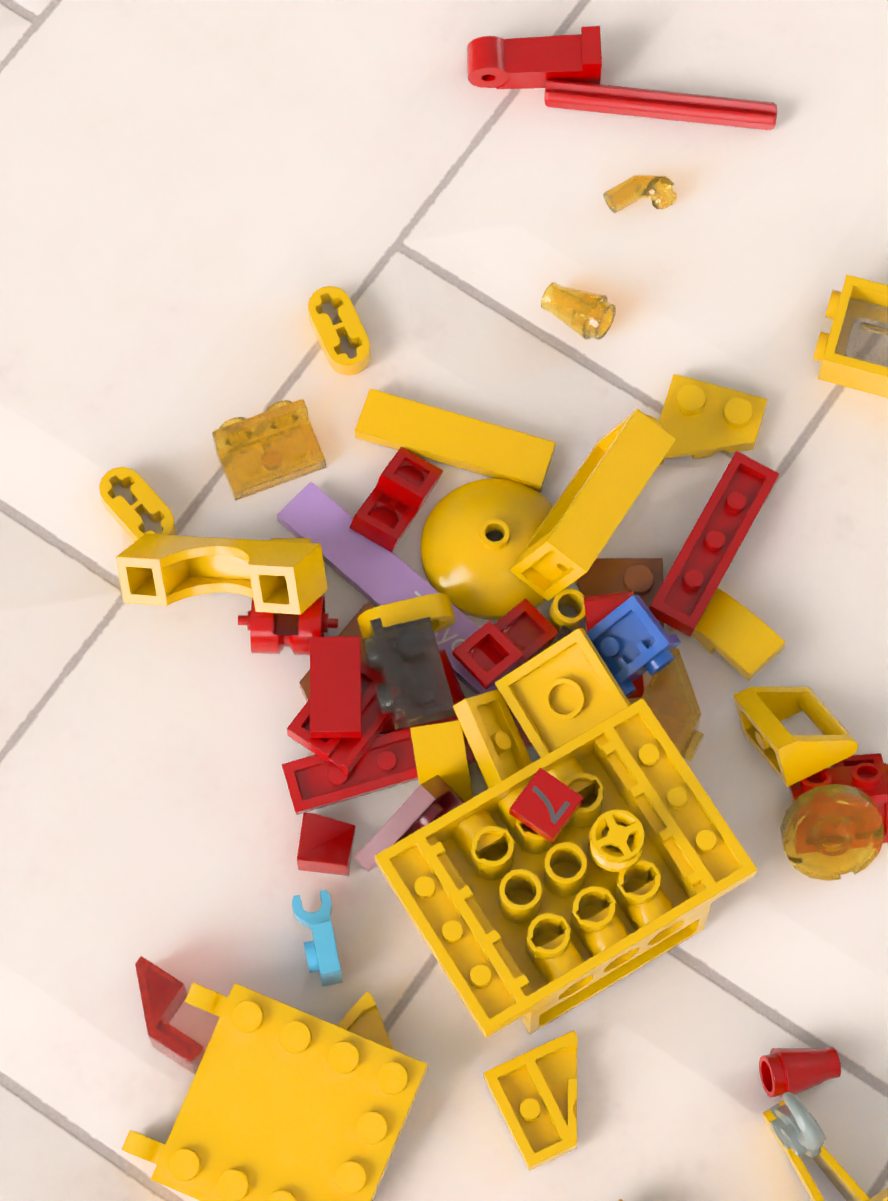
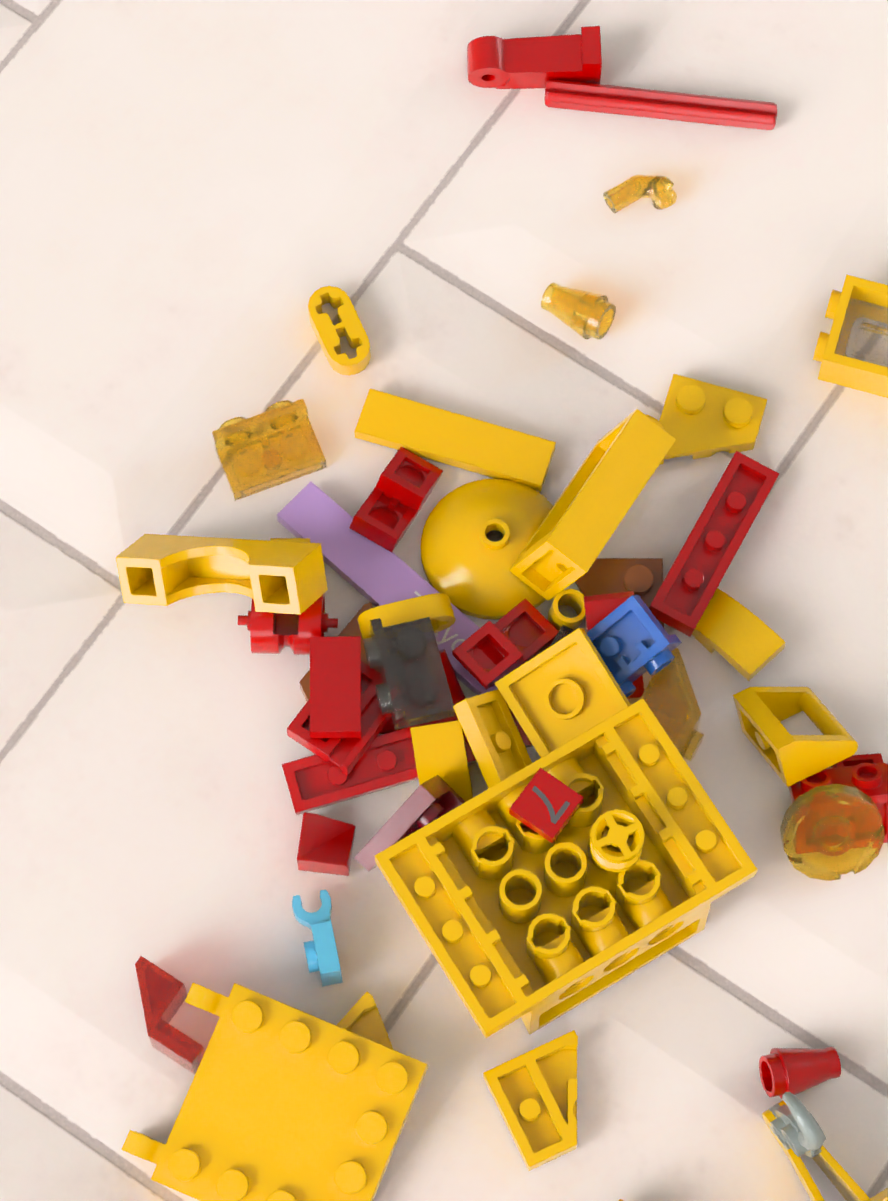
yellow beam [99,467,176,542] -> none

